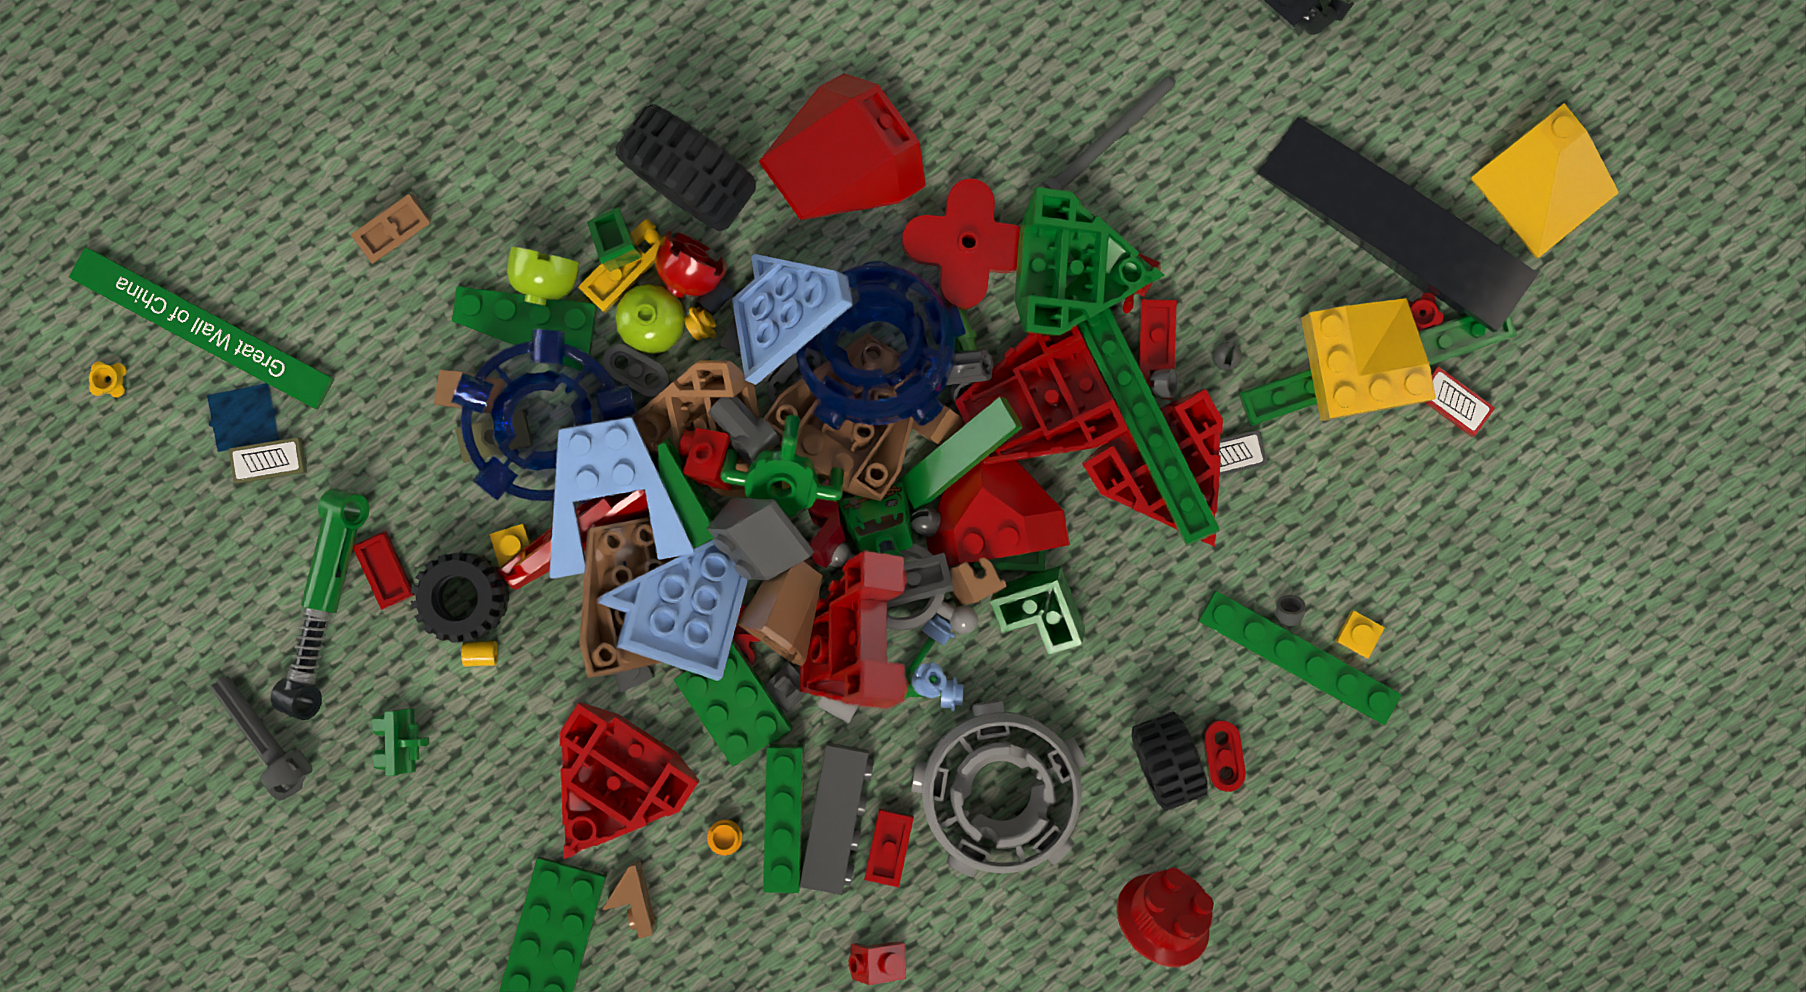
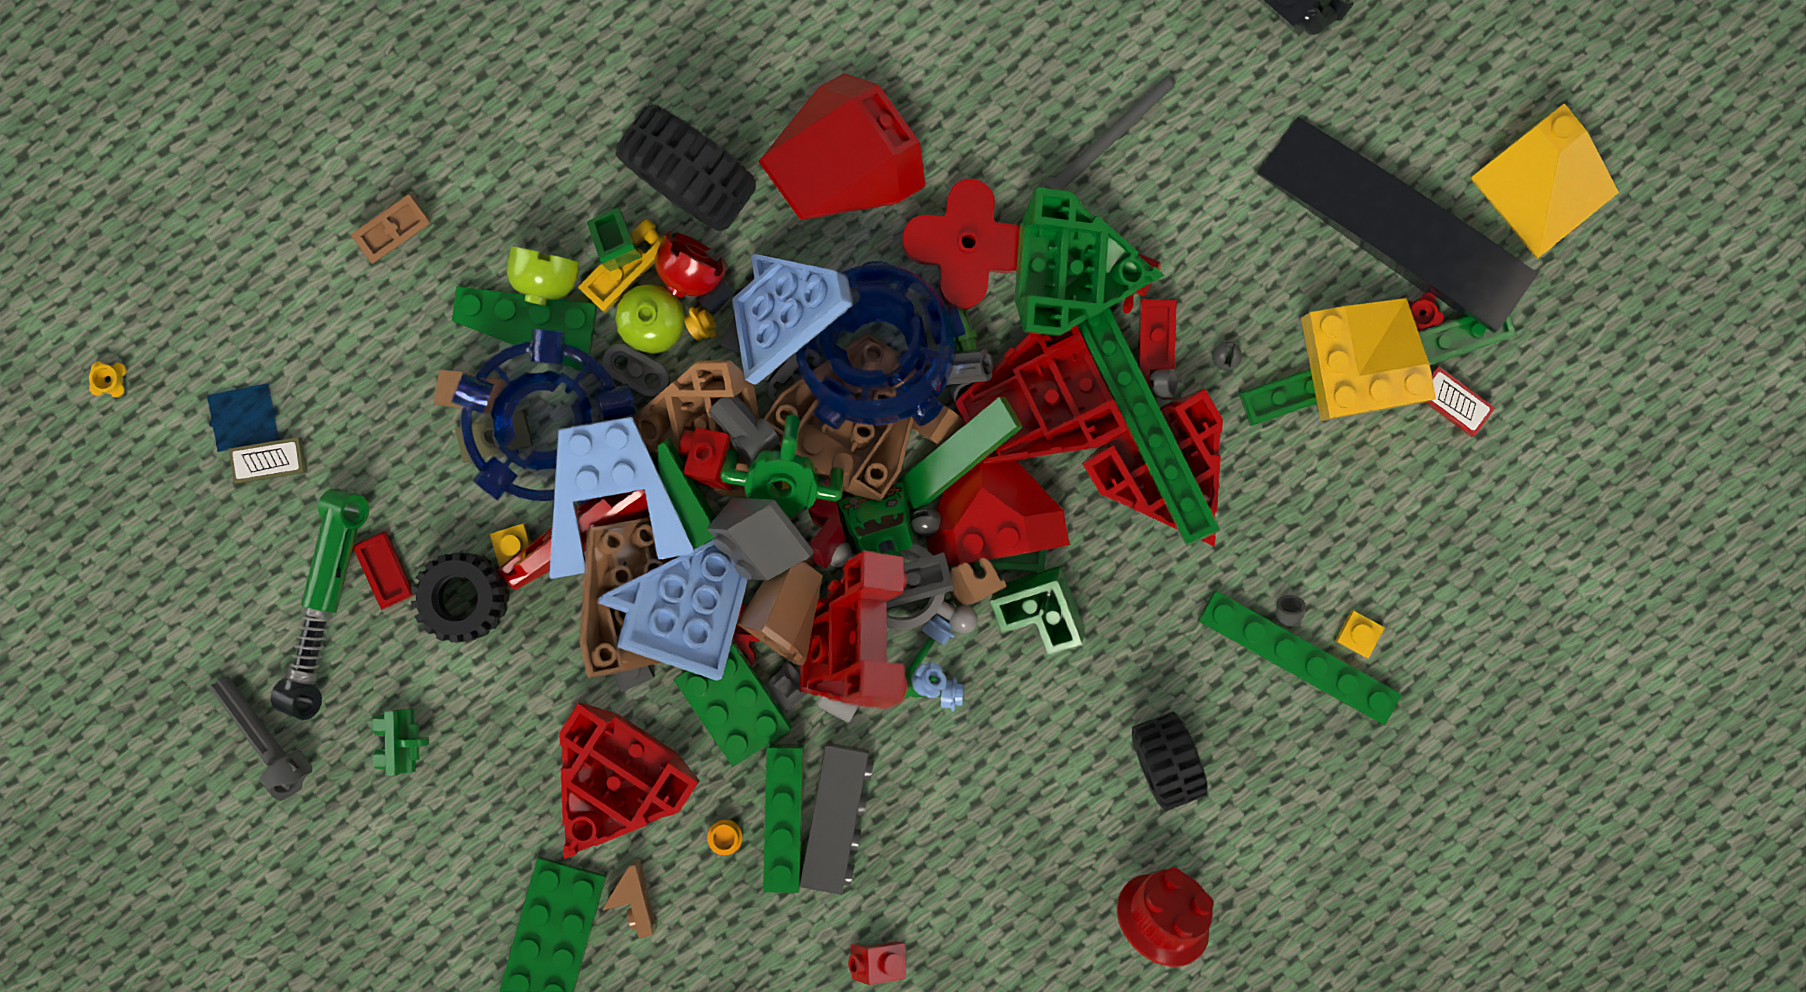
green tile [68,247,335,410] -> none
yellow hinge [461,641,498,667] -> none
red plate [864,808,914,888] -> none
light grey piece [911,700,1087,877] -> none
red plate [1203,720,1246,792] -> none
white tile [1219,430,1267,476] -> none

